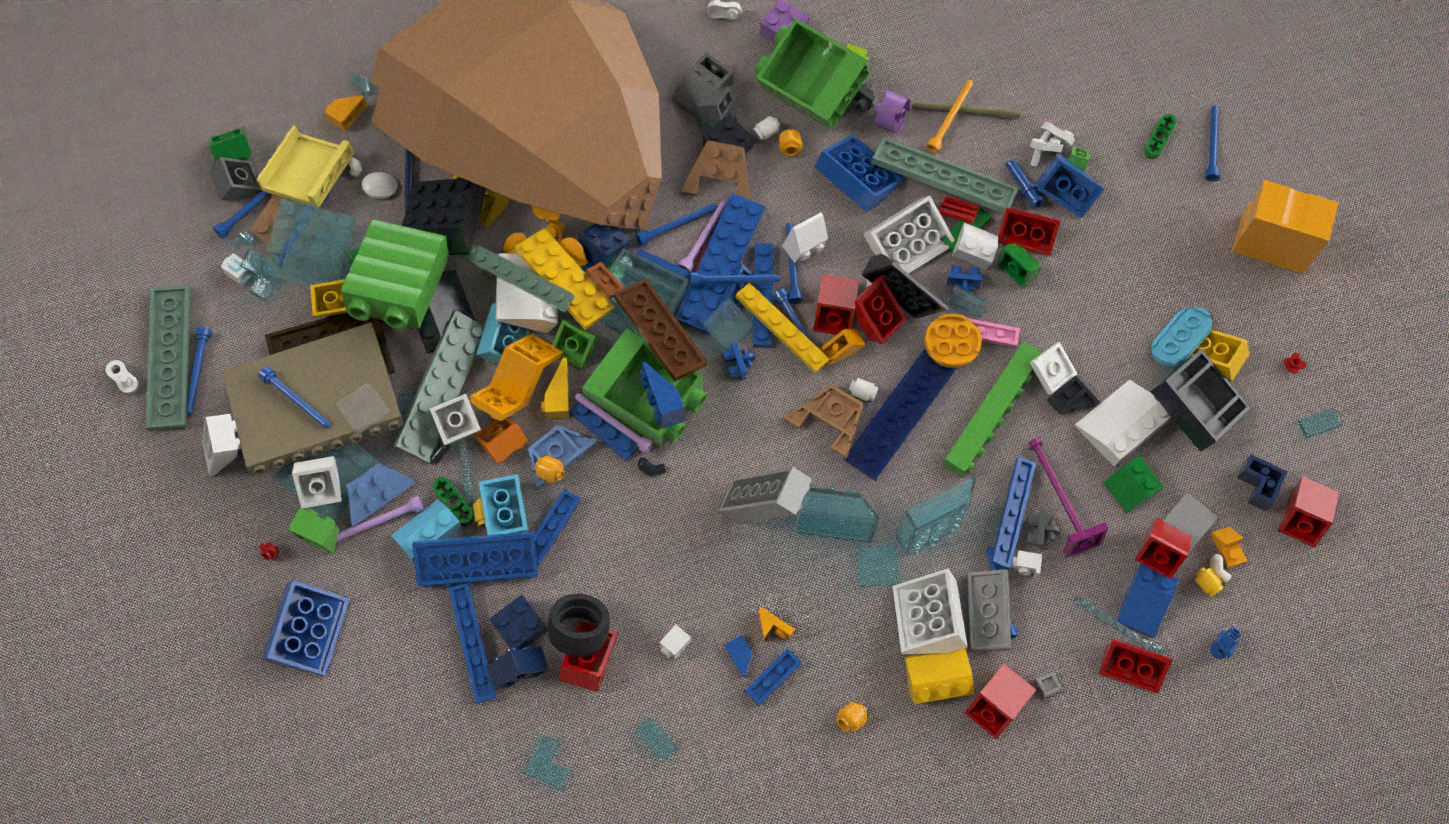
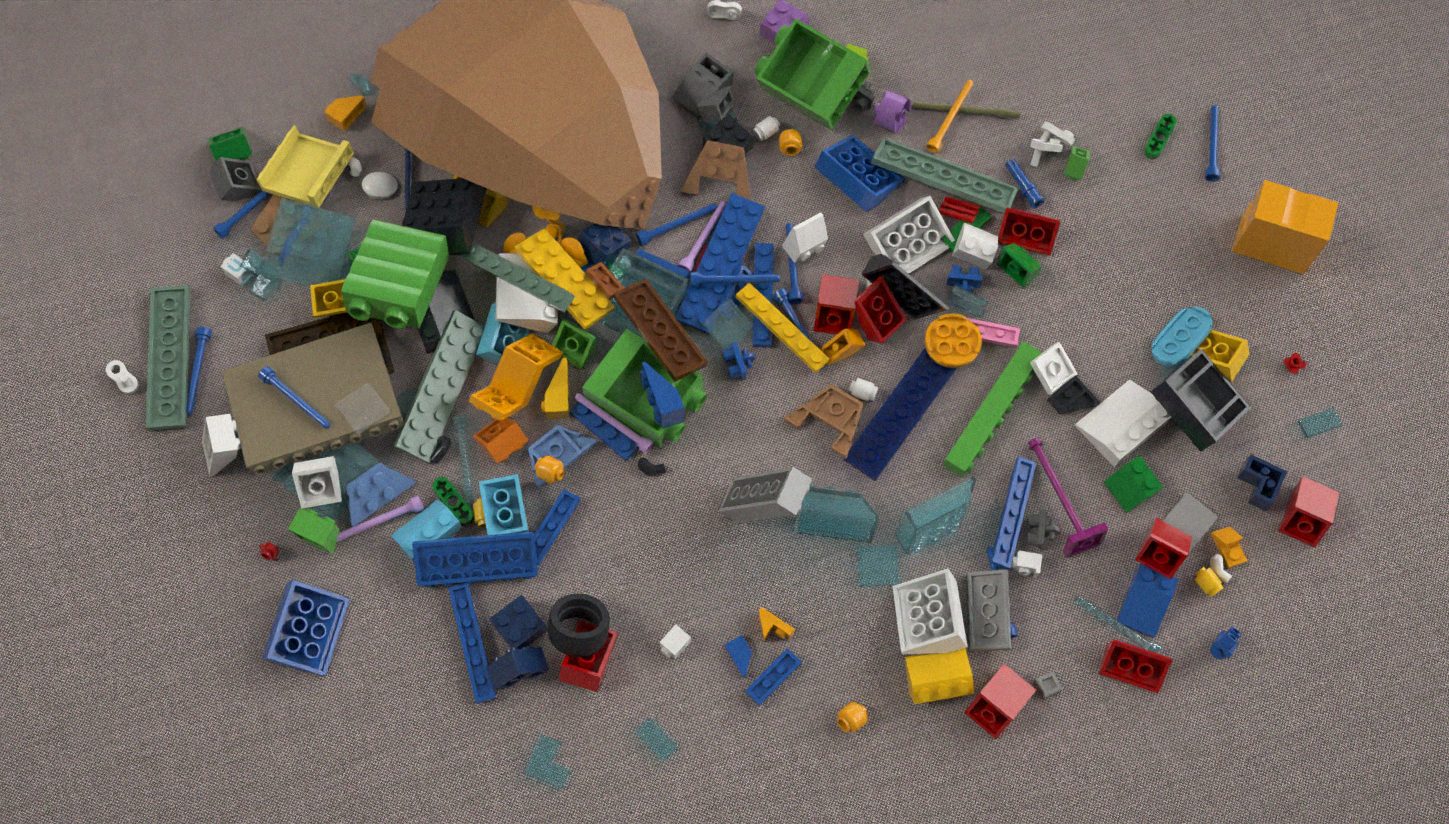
clear light blue hand [226,231,254,248] -> none
white slope [430,394,481,445] -> none
blue slope [1036,154,1104,218] -> none

